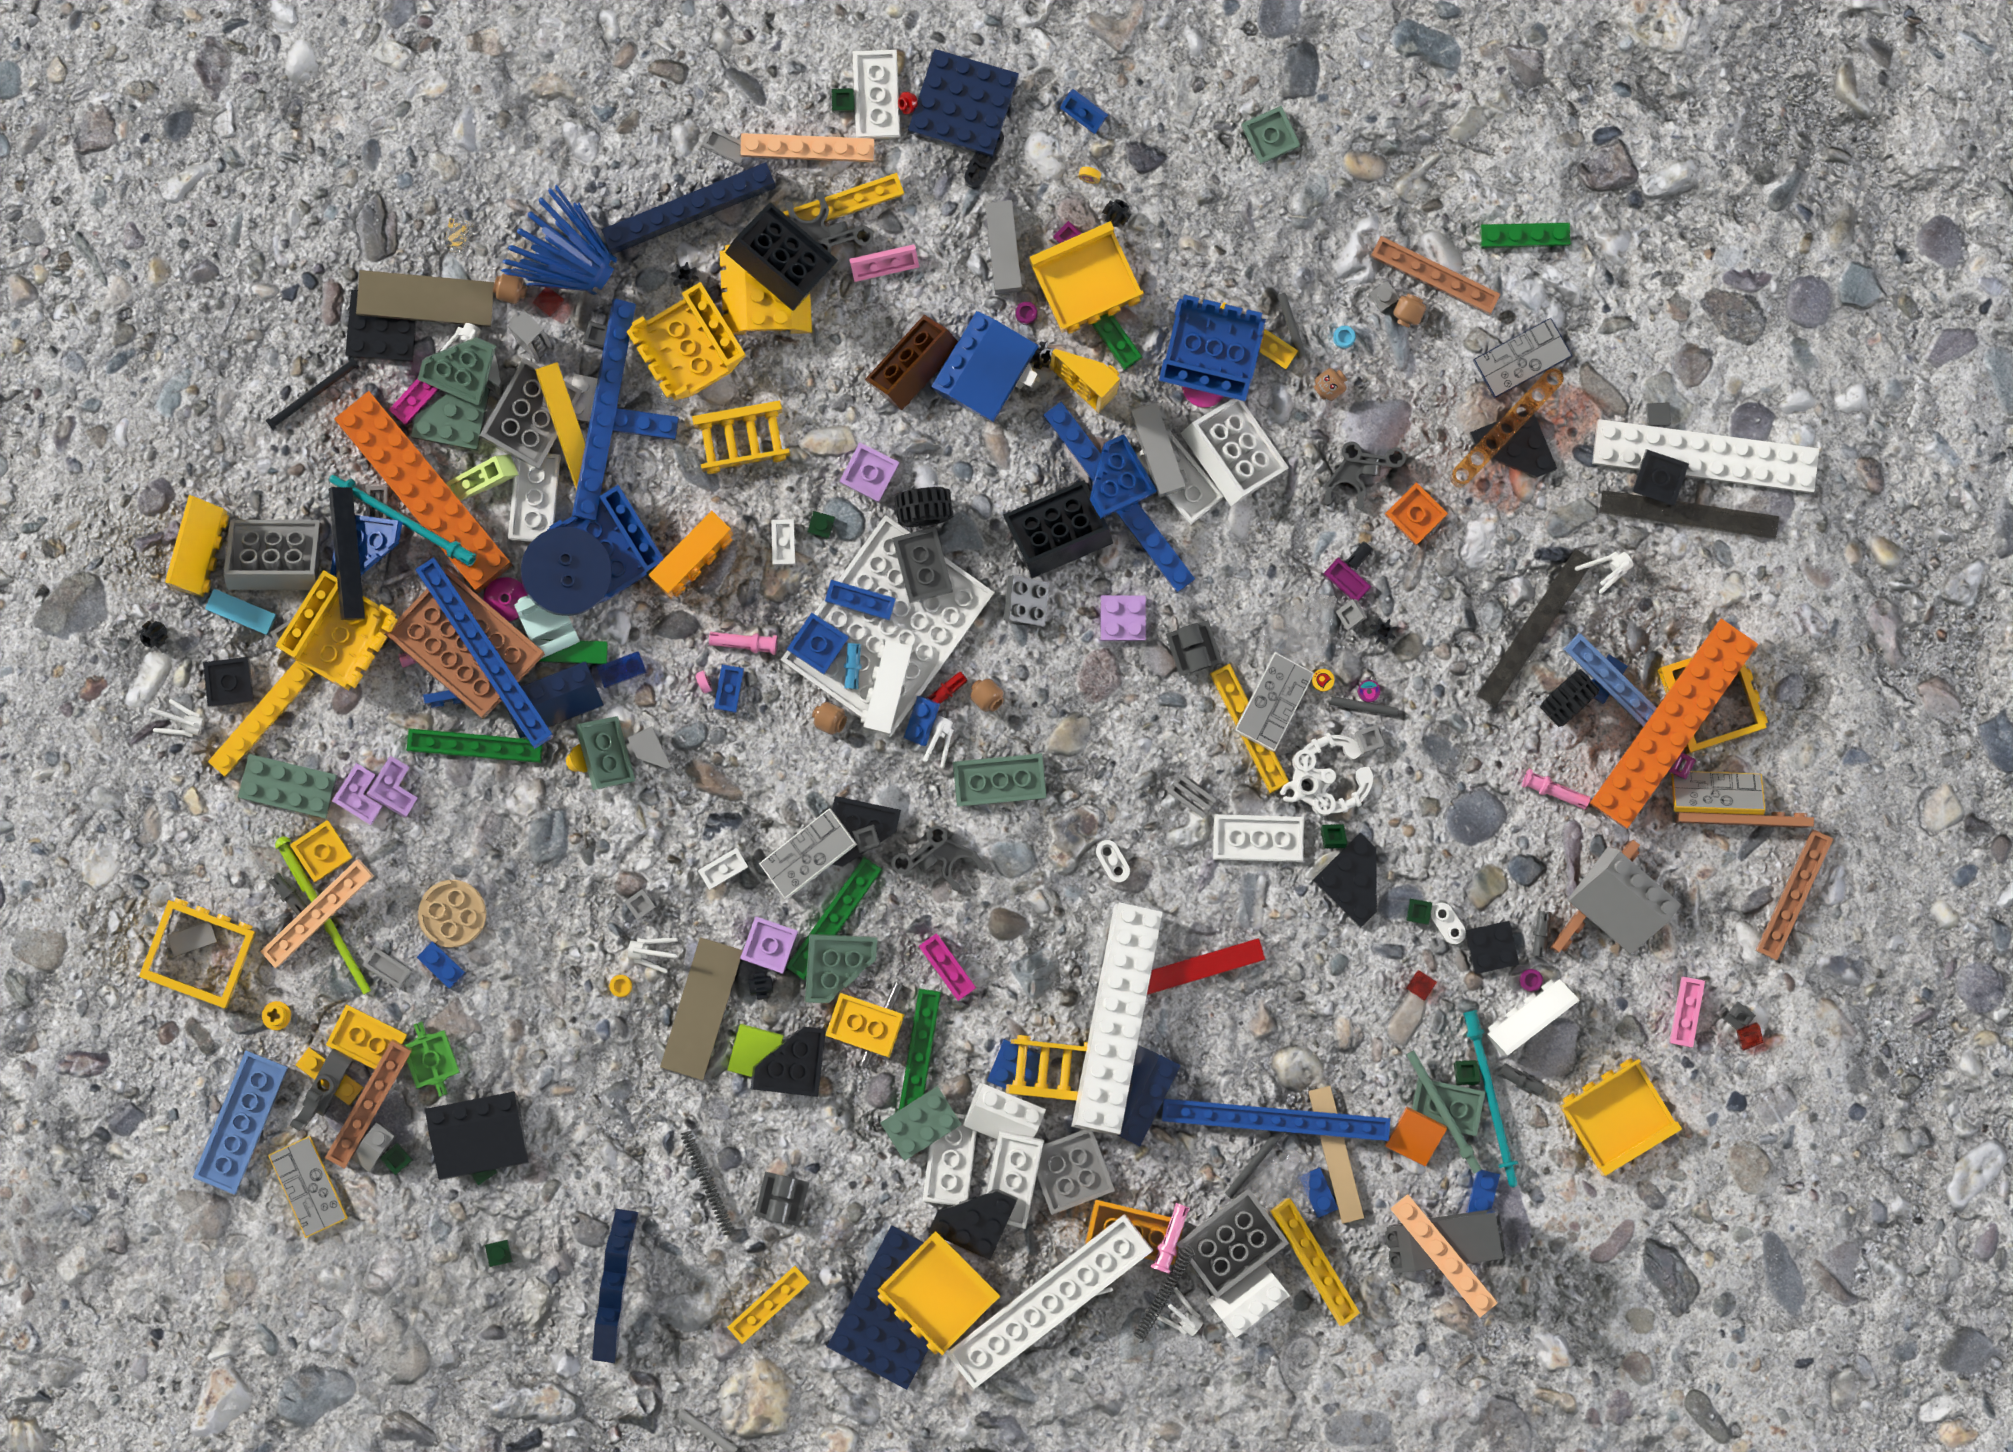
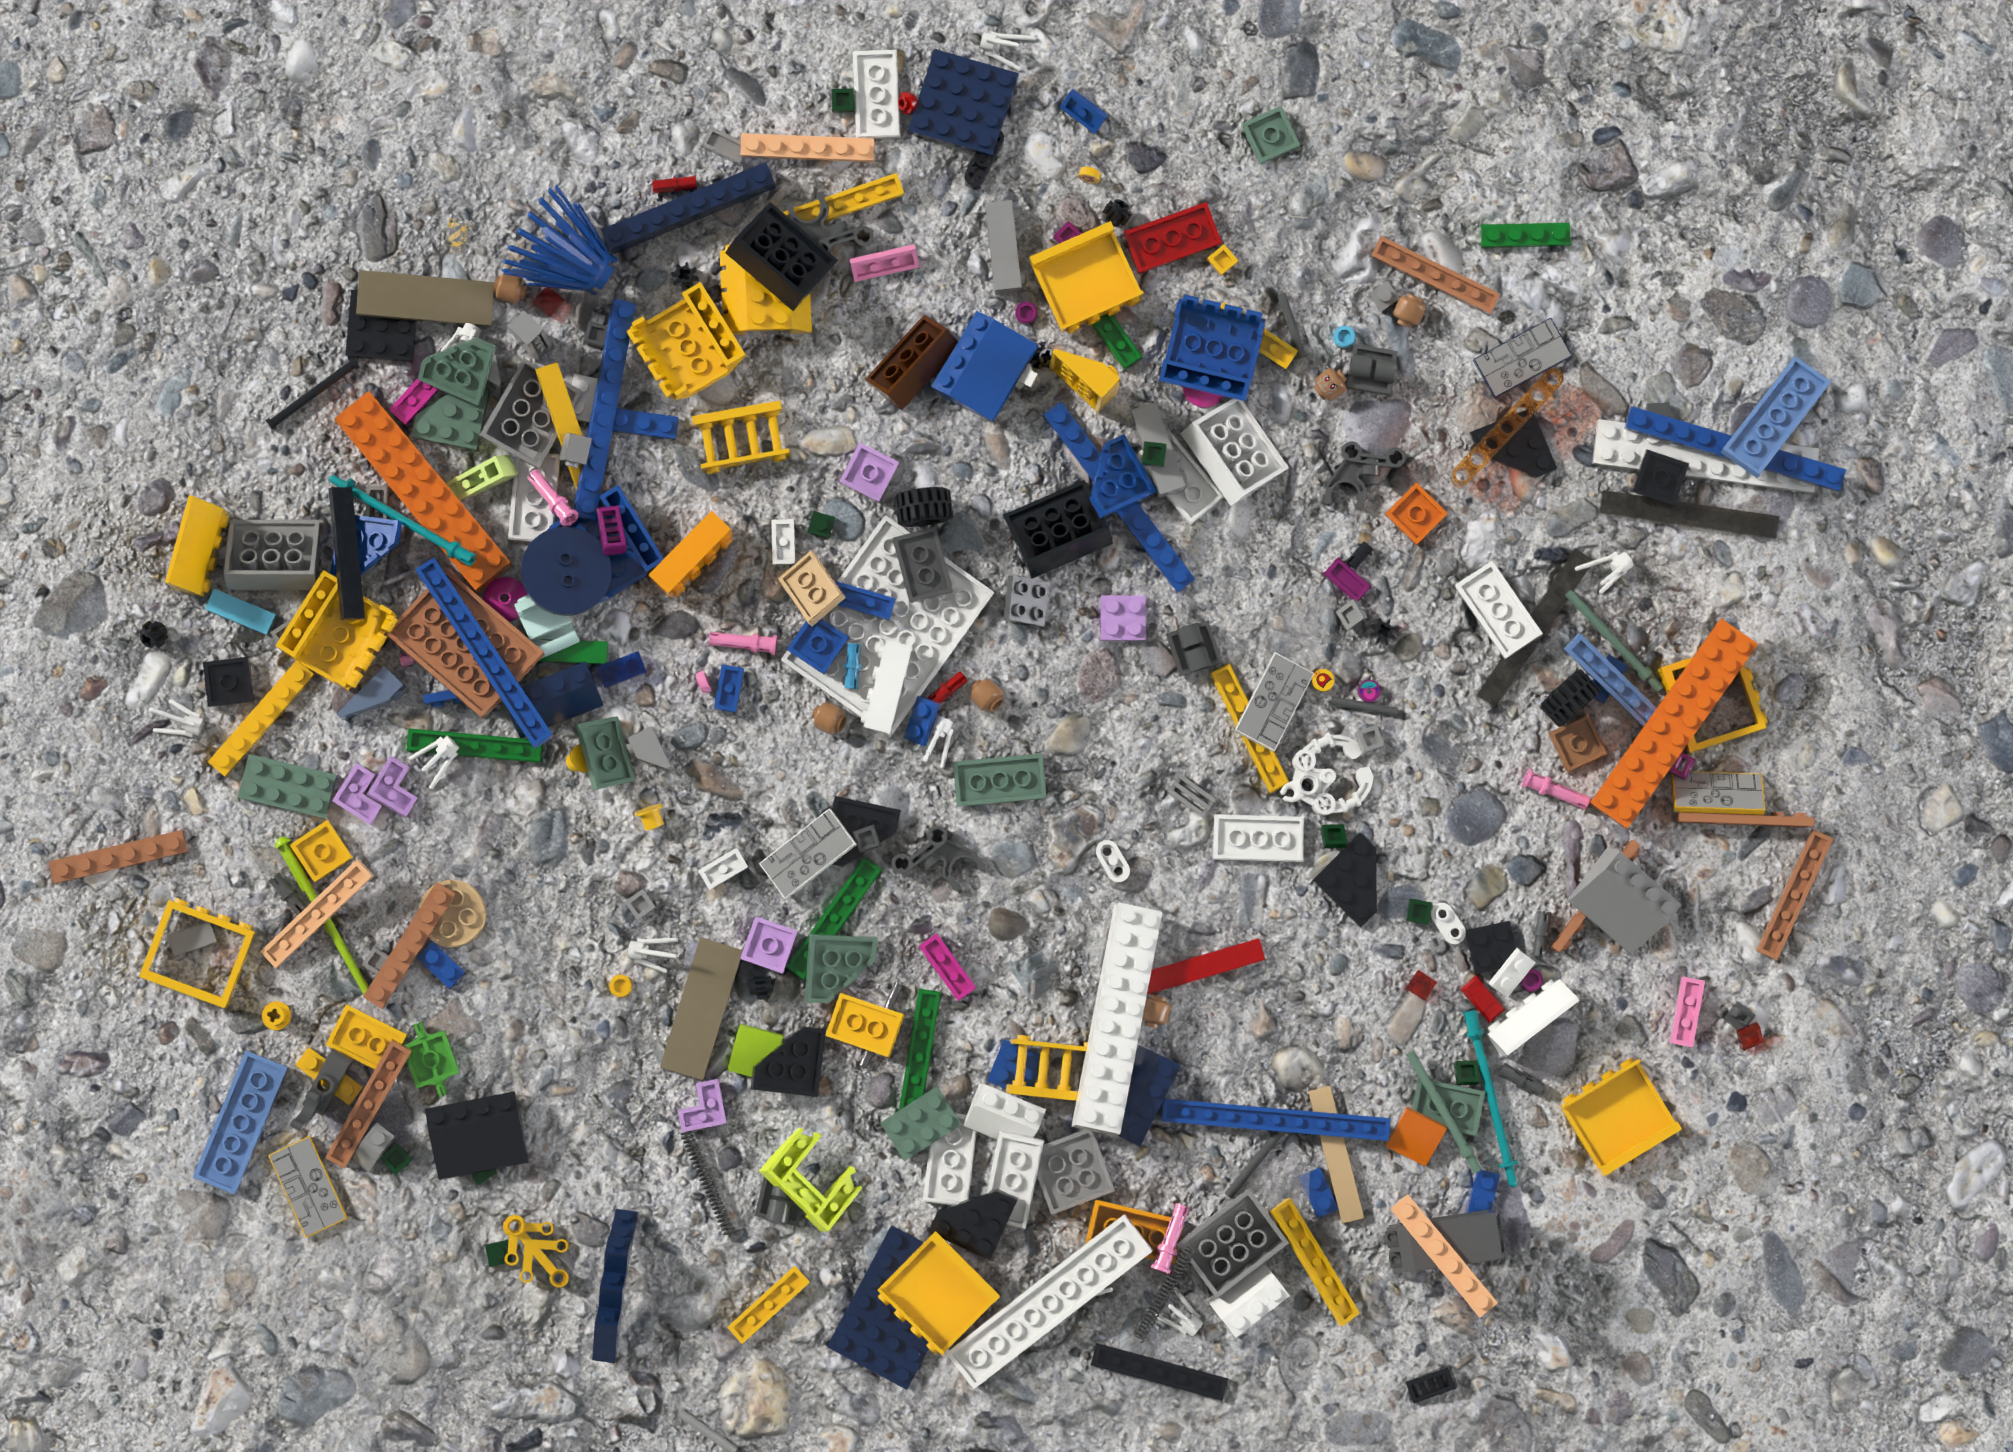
none -> nougat plate [49,830,188,884]
none -> sand blue slope [336,666,406,720]
none -> nougat plate [363,882,457,1009]
none -> white plant [409,735,459,790]
none -> yellow plant [503,1215,569,1287]
none -> bright pink pin [527,470,579,527]
none -> light grey brick [559,433,592,468]
none -> magenta slope [596,506,627,556]
none -> yellow piece [635,804,664,830]
none -> red axle [652,175,697,194]
none -> lavender plate [678,1079,727,1132]
none -> neon yellow wedge [759,1128,862,1232]
none -> tan tile [778,550,846,626]
none -> white plant [980,32,1036,71]
none -> black tile [1090,1343,1228,1401]
none -> red plate [1123,202,1222,274]
none -> dark green plate [1141,441,1167,467]
none -> medium nougat head [1142,994,1171,1029]
none -> yellow plate [1207,244,1238,276]
none -> dark grey plate [1346,344,1398,396]
none -> black slope [1405,1365,1458,1403]
none -> white plate [1455,561,1543,659]
none -> red tile [1460,975,1506,1024]
none -> white plate [1489,948,1536,998]
none -> medium nougat tile [1548,714,1608,773]
none -> sand green bar [1565,589,1664,692]
none -> blue plate [1624,406,1846,492]
none -> medium blue plate [1720,356,1831,478]

